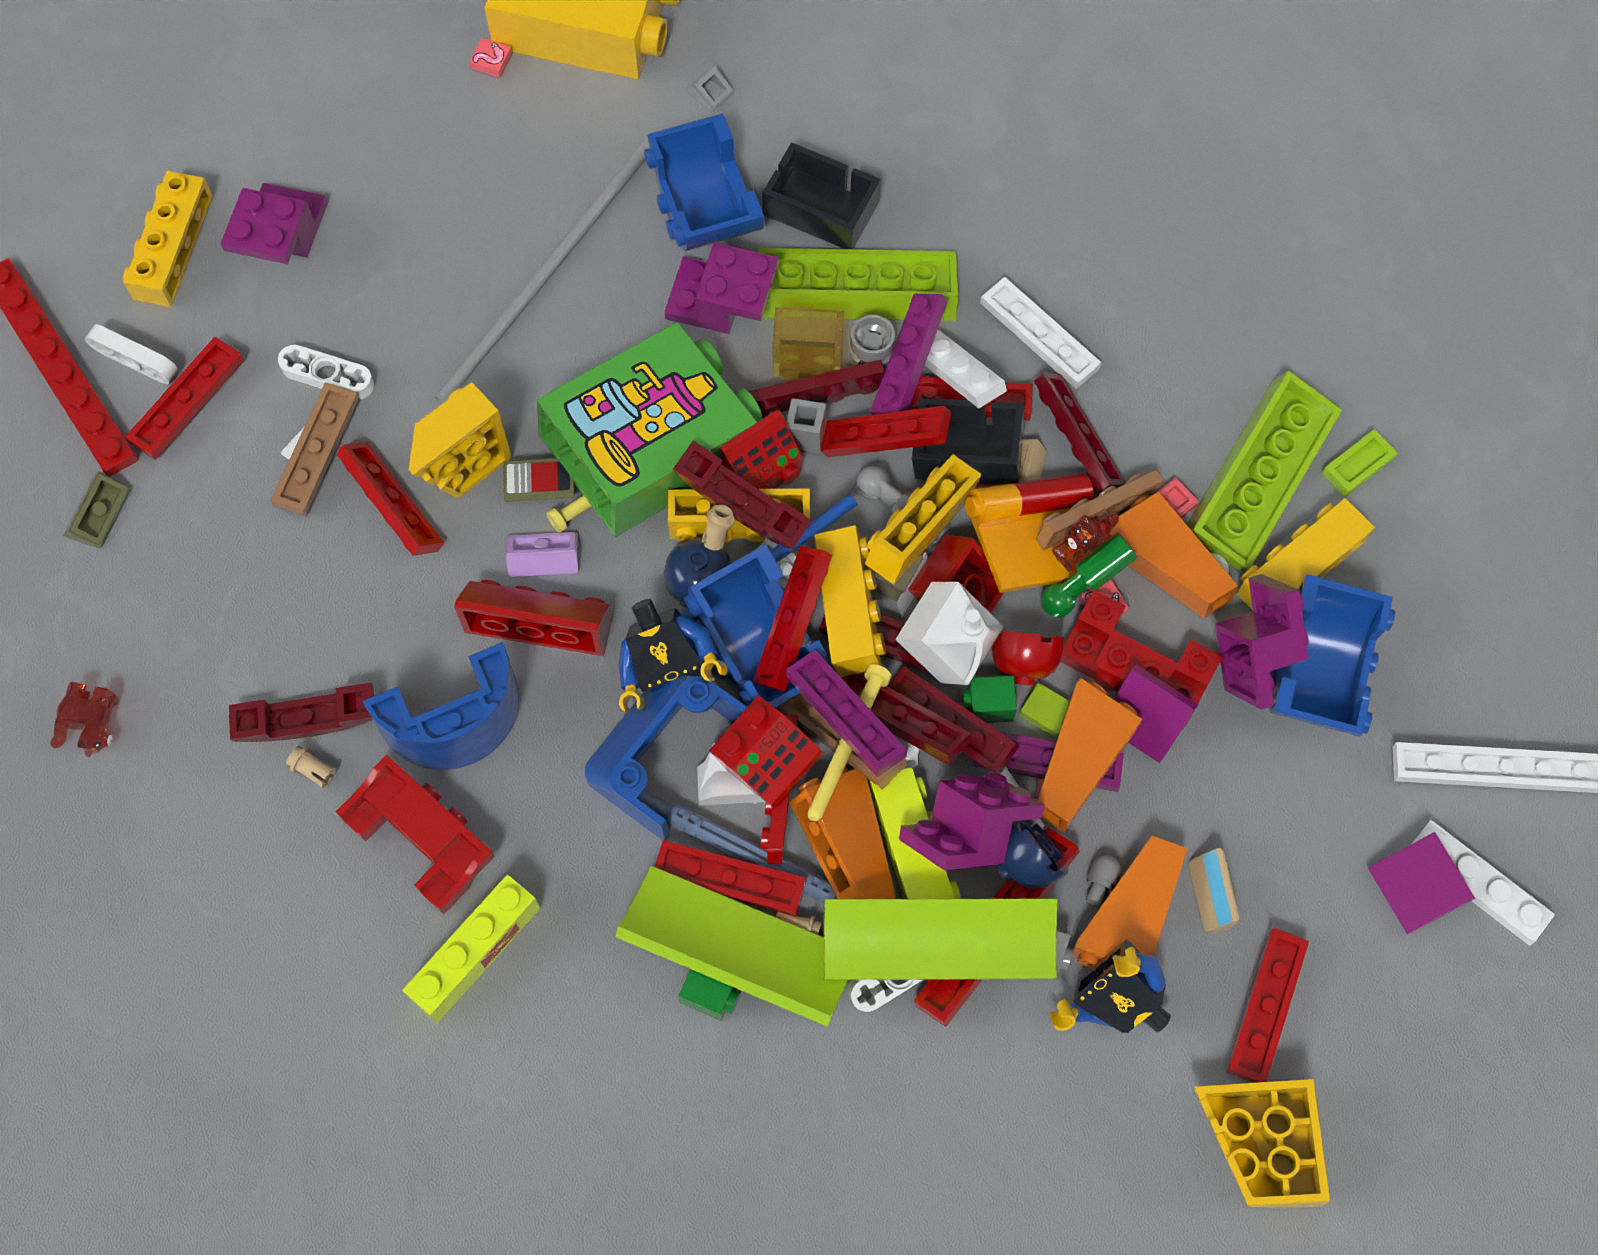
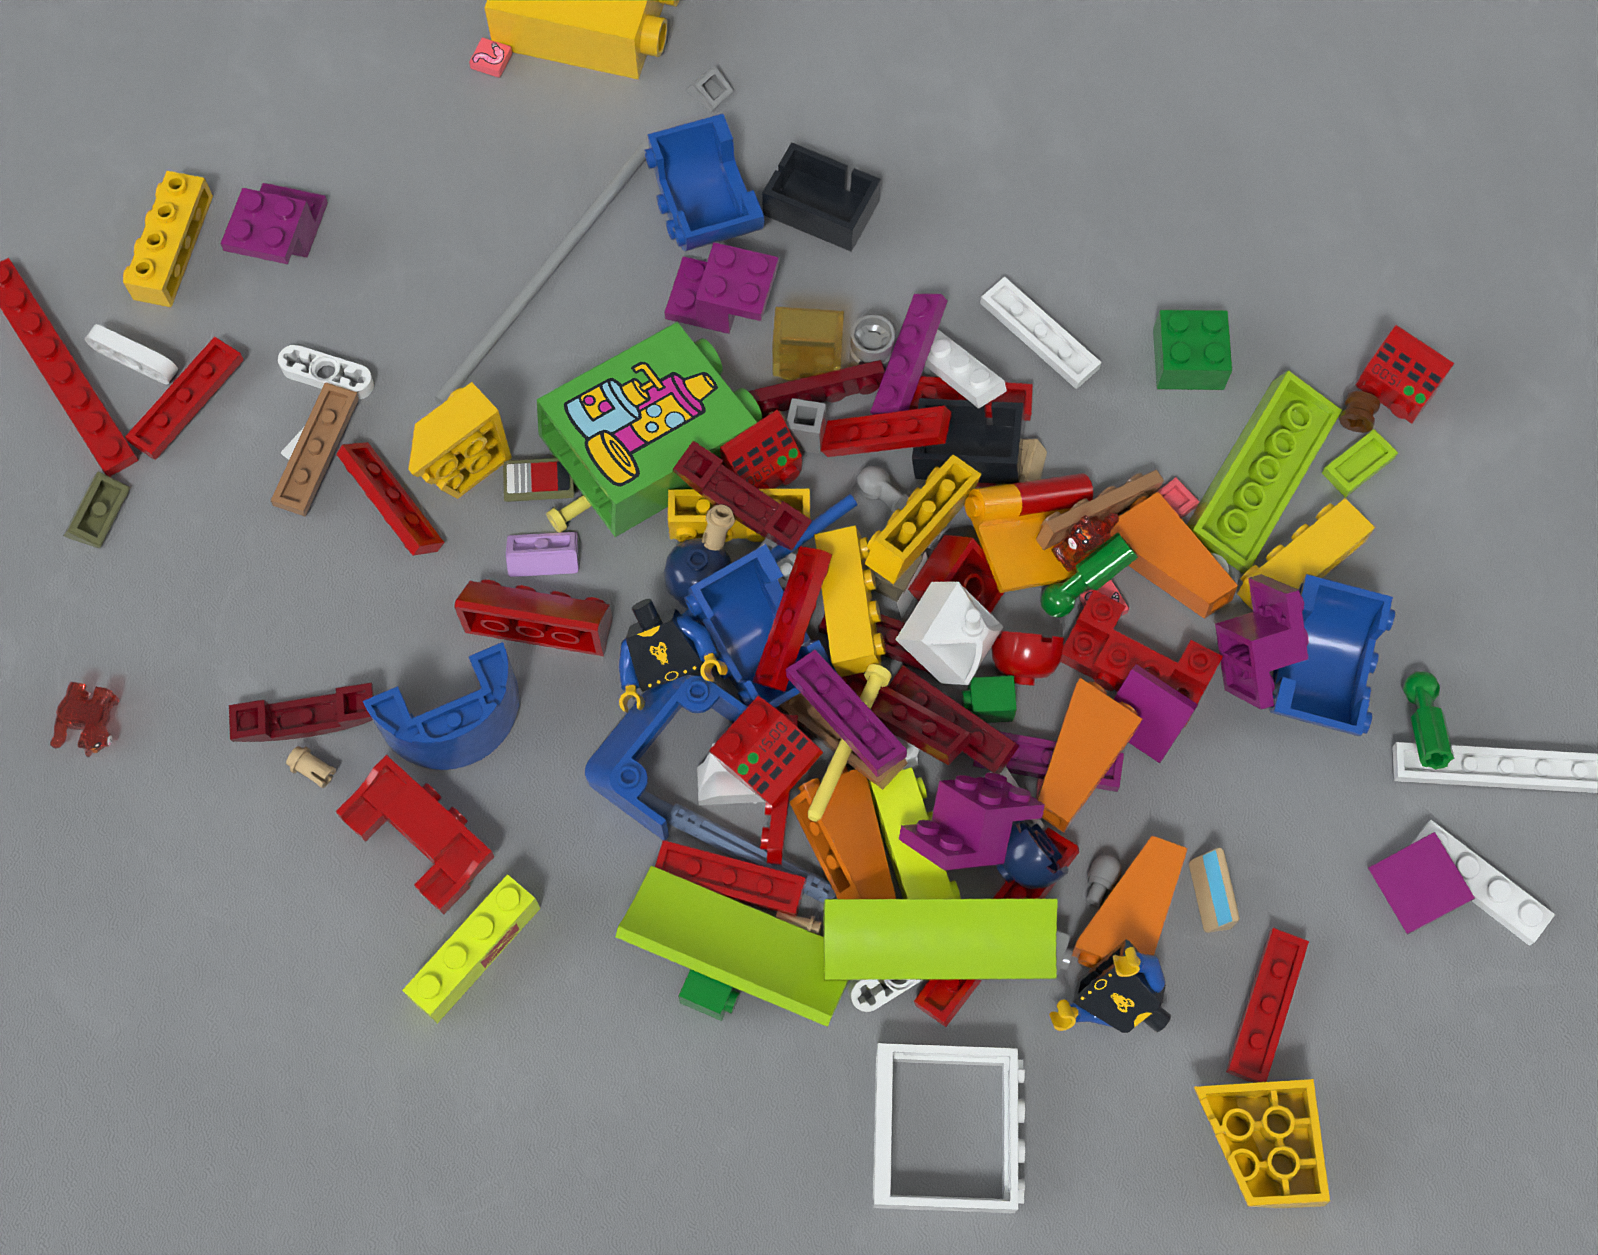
lime arch [758,248,958,321] -> none
lime tile [1019,683,1070,739] -> none
dark red plate [1034,373,1126,493] -> none
none -> white window [873,1043,1025,1213]
none -> green brick [1153,310,1232,390]
none -> reddish brown wheel [1339,391,1380,433]
none -> red slope [1355,325,1455,424]
none -> green piece [1403,671,1455,770]

